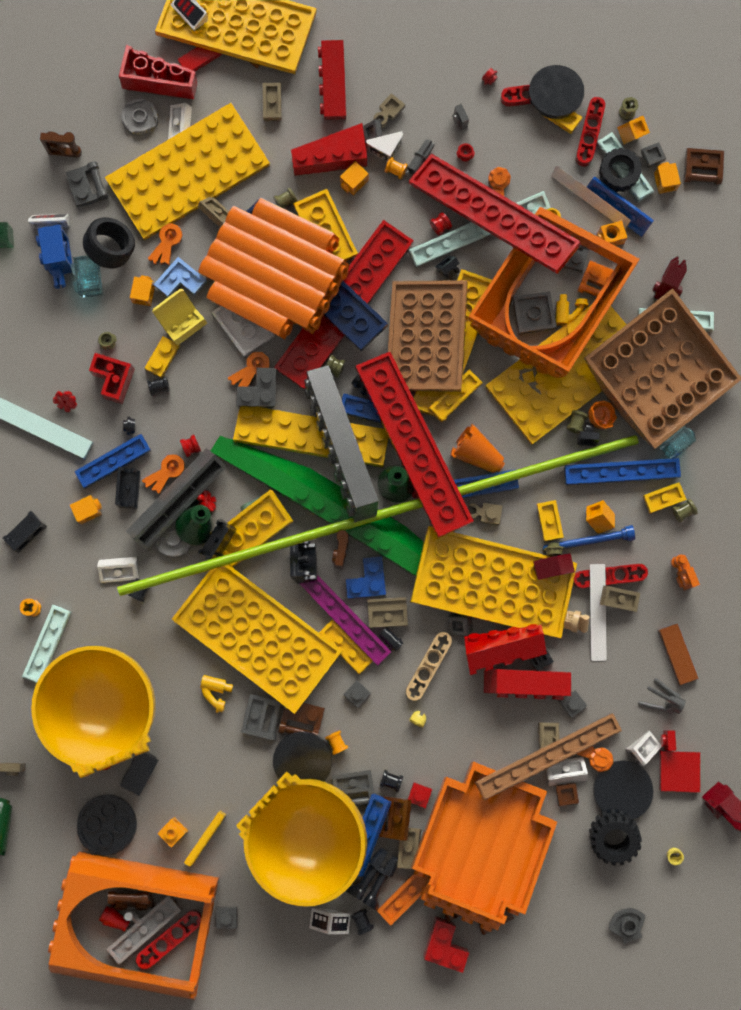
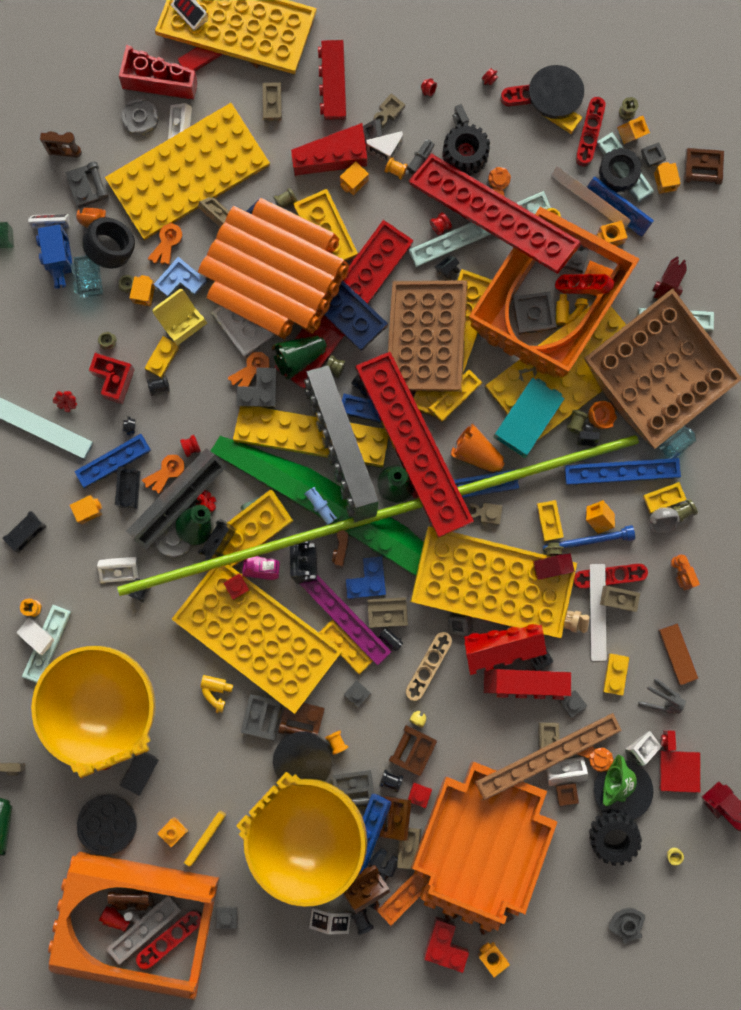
none -> white slope [17,617,54,656]
none -> orange hair [76,208,106,228]
none -> olive plate [118,275,134,293]
none -> red plate [223,573,250,600]
none -> dark pink leg [242,556,280,580]
none -> dark green cone [272,335,327,380]
none -> light blue pin [305,487,337,525]
none -> reddish brown bracket [343,865,390,914]
none -> reddish brown plate [388,725,437,777]
none -> red plate [421,78,437,96]
none -> black tyre [442,123,490,176]
none -> light orange brick [478,942,510,977]
none -> teal brick [493,378,565,458]
none -> red beam [555,274,614,294]
none -> yellow plate [603,653,629,696]
none -> bright green hat [603,755,637,807]
none -> light grey hair [650,507,680,533]

